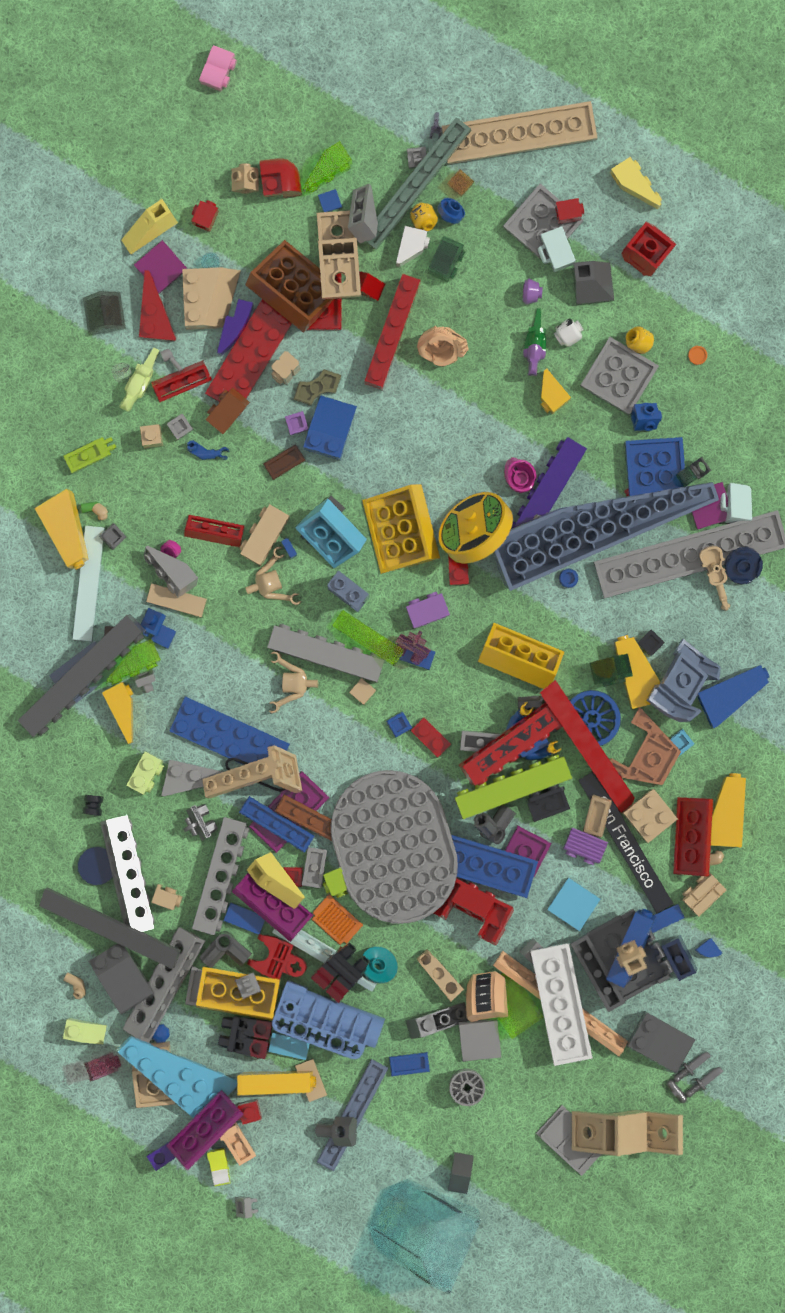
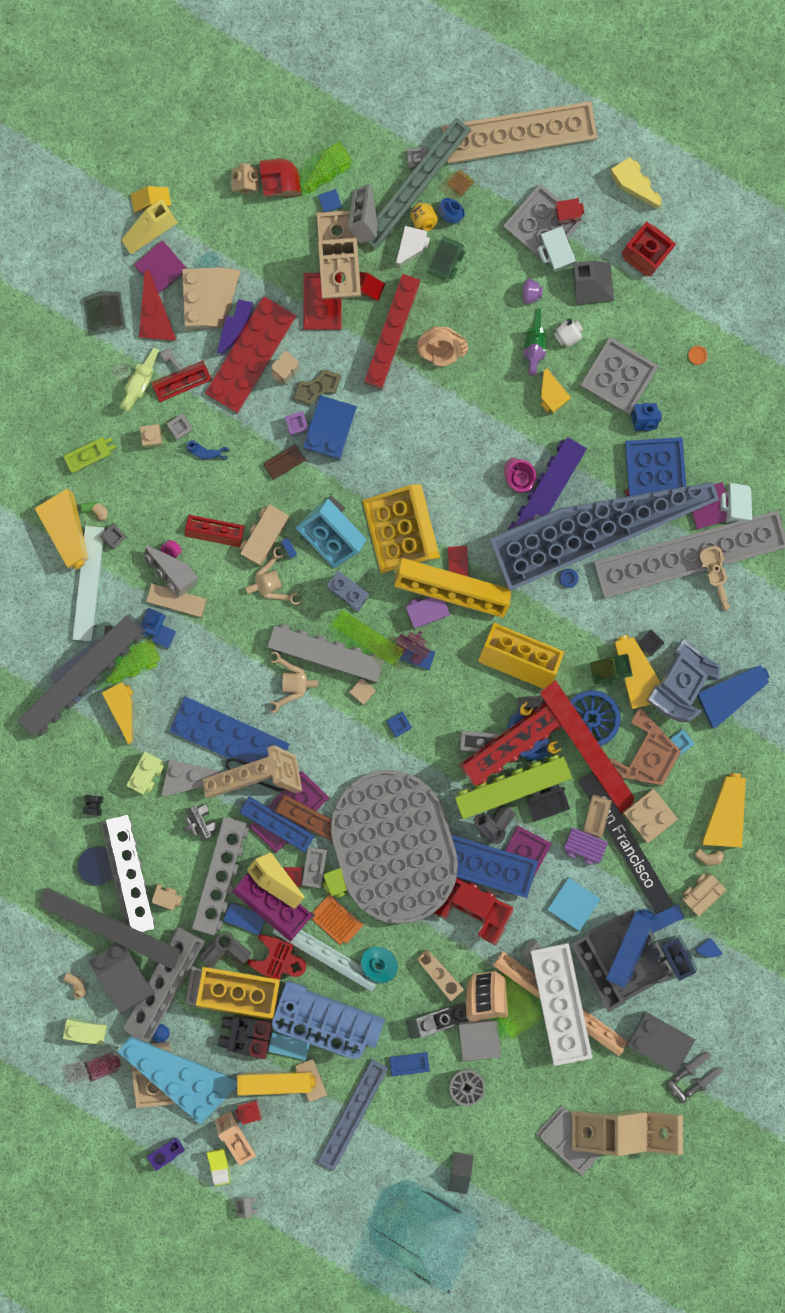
light grey tile [135,669,156,693] -> none
magenta tile [166,1090,243,1171] -> none
red brick [192,200,219,232] -> none
bright pink brick [199,45,237,92] -> none
dark orange brick [206,388,250,434] -> none
light grey tile [235,973,261,999] -> none
dark orange slope [245,240,334,333] -> none
black hips [311,943,370,1003] -> none
dark grey piece [315,1116,357,1147] -> none
red plate [411,718,451,758] -> none
hand [429,112,442,139] -> none
yellow piece [439,492,513,563] -> none
tan brick [616,940,647,976] -> none
yellow head [626,326,654,354] -> none
red tile [673,797,713,877] -> none
leg [675,457,712,488] -> none
dark blue tile [724,547,763,584] -> none
none -> yellow slope [131,186,171,213]
none -> yellow brick [394,558,511,618]

